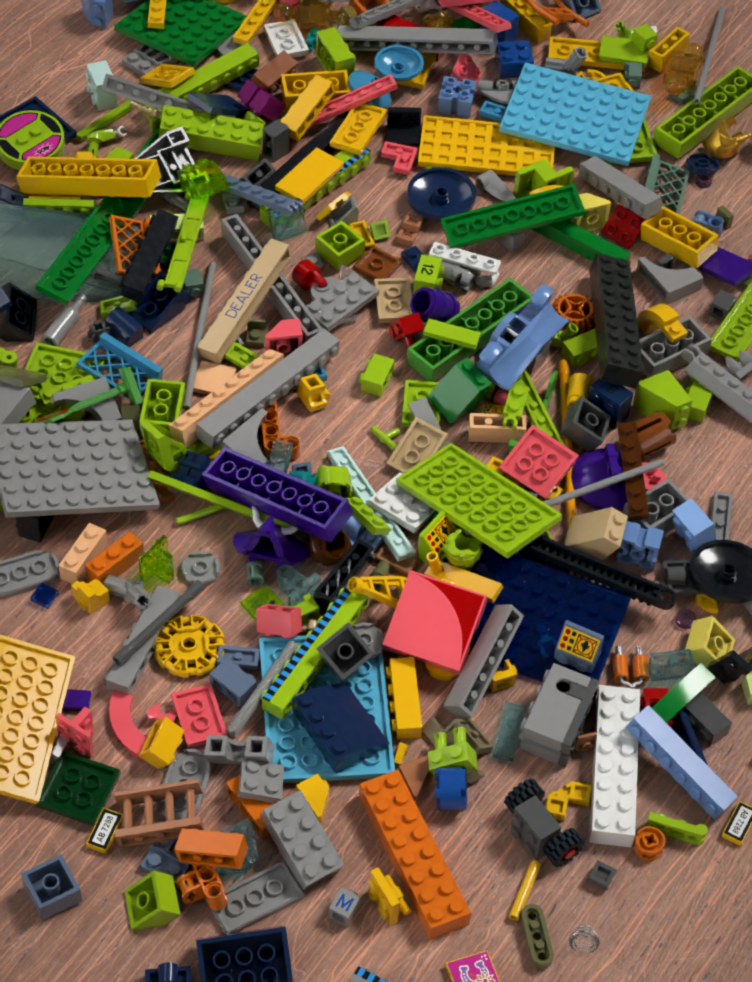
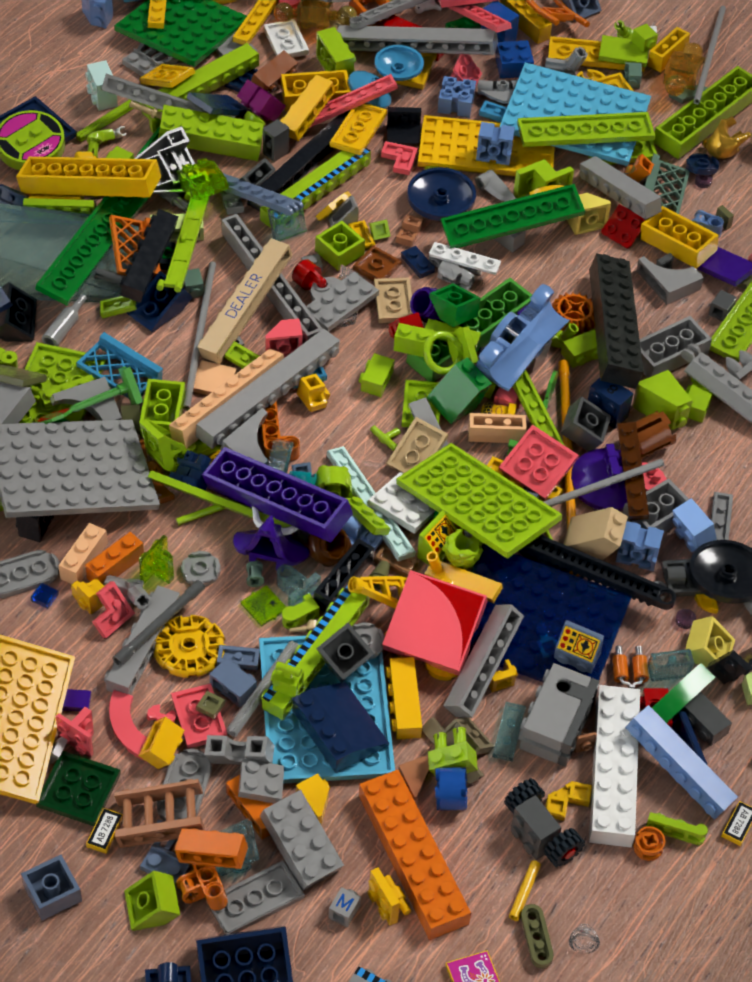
dark grey gear [87,321,111,343] -> none
dark blue brick [105,306,143,347] -> none
olive bracket [246,319,266,348] -> none
coral brick [256,604,302,639] -> none
yellow tile [275,147,344,204] -> none
teal plate [306,27,321,52] -> none
yellow tile [394,742,409,764] -> none
lime brick [413,254,445,294] -> none
clear yellow plate [421,10,453,28] -> none
light grey arm [476,271,500,287] -> none
lime plate [503,384,530,430] -> none
green brick [532,220,631,263] -> none
yellow plant [566,373,594,410] -> none
dark grey plate [587,860,617,891] -> none
yellow arch [637,304,688,344] -> none
none -> coral plate [92,581,135,638]
none -> olive plate [196,691,225,719]
none -> lime brick [271,661,304,697]
none -> lime brick [393,323,435,357]
none -> lime tile [423,326,478,375]
none -> green slope [429,283,481,327]
none -> medium blue brick [476,122,515,165]
none -> lime plate [517,112,655,147]
none -> orange leg [624,154,654,182]

